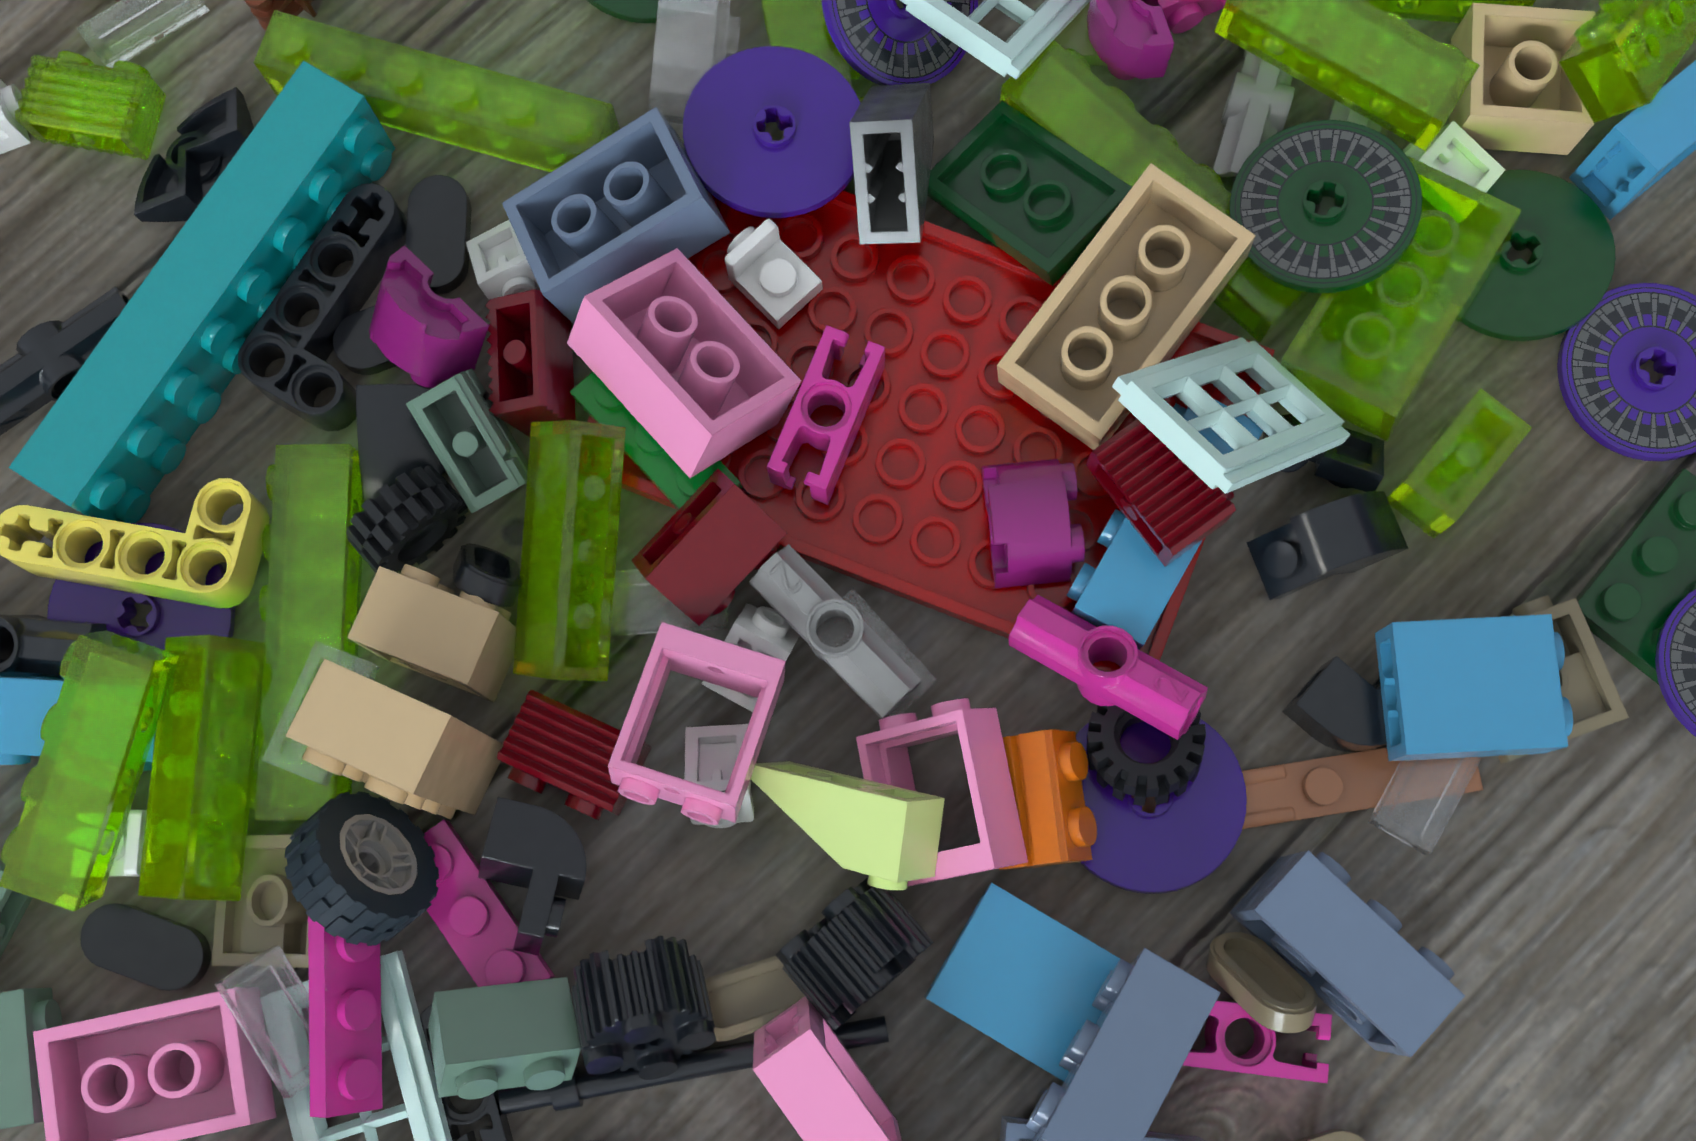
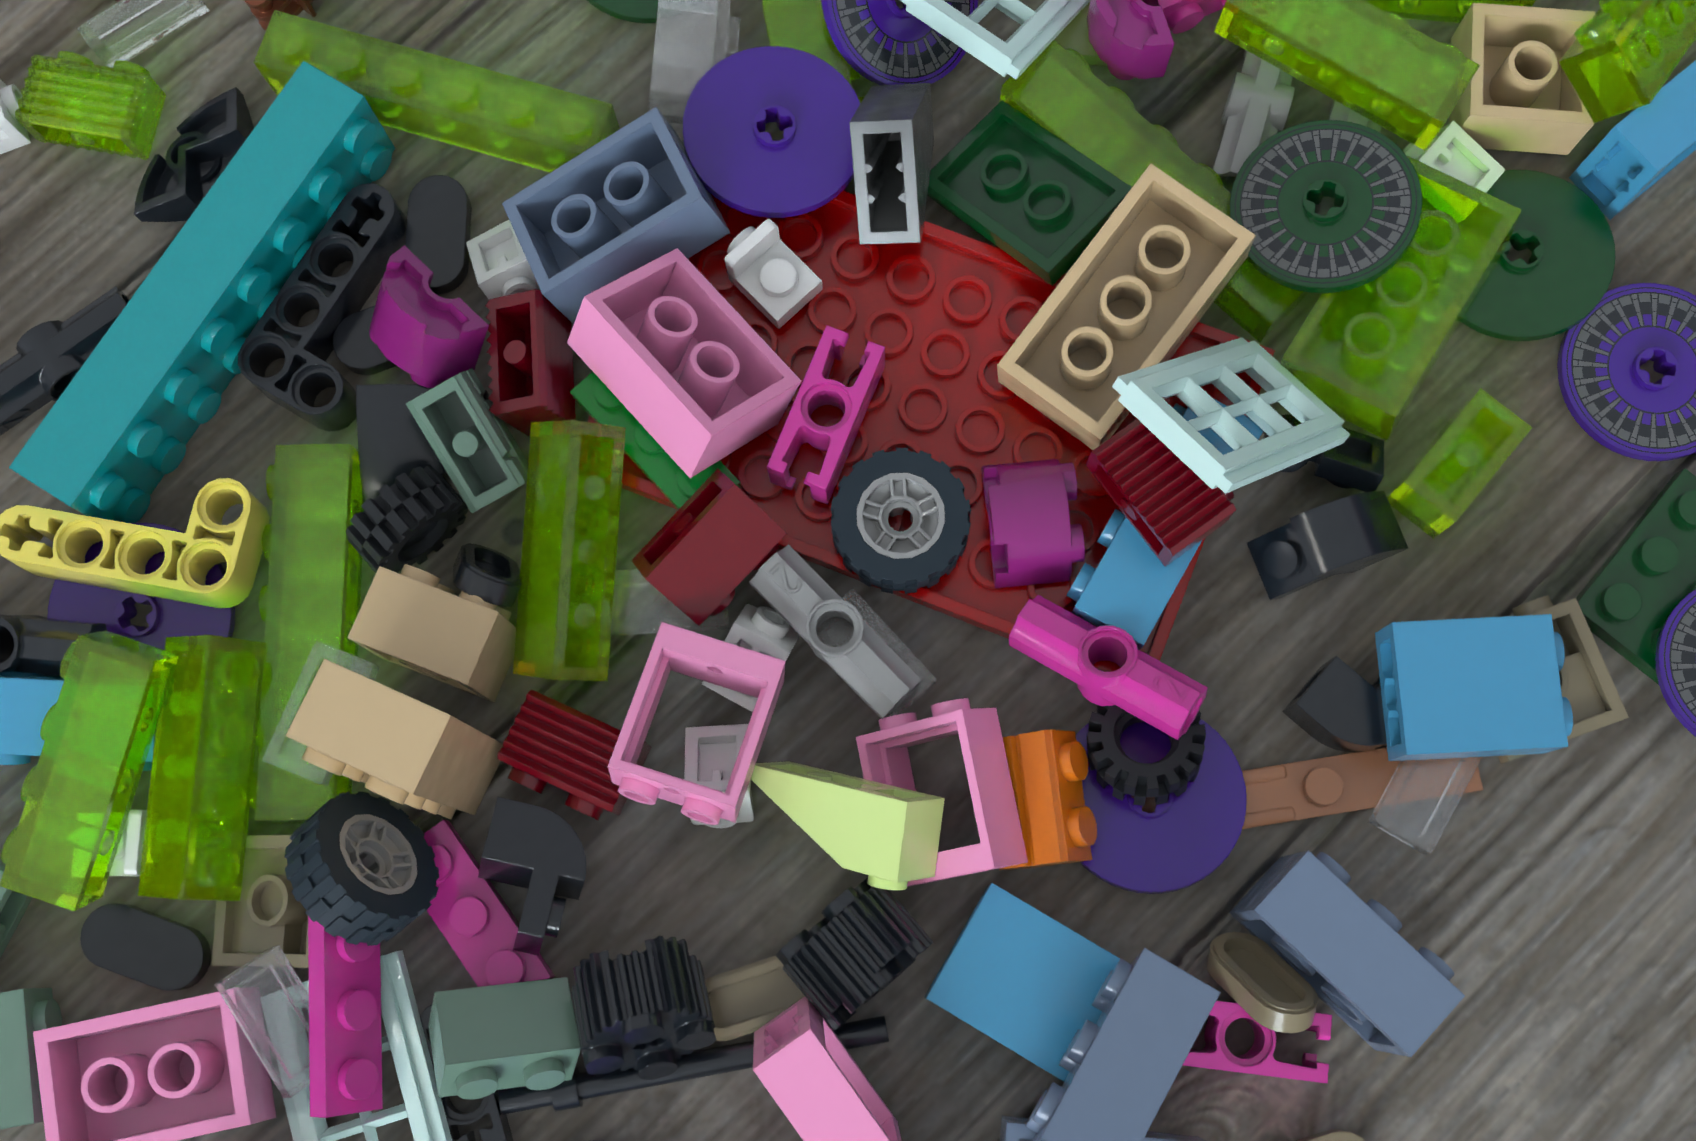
none -> black wheel [831,448,971,594]

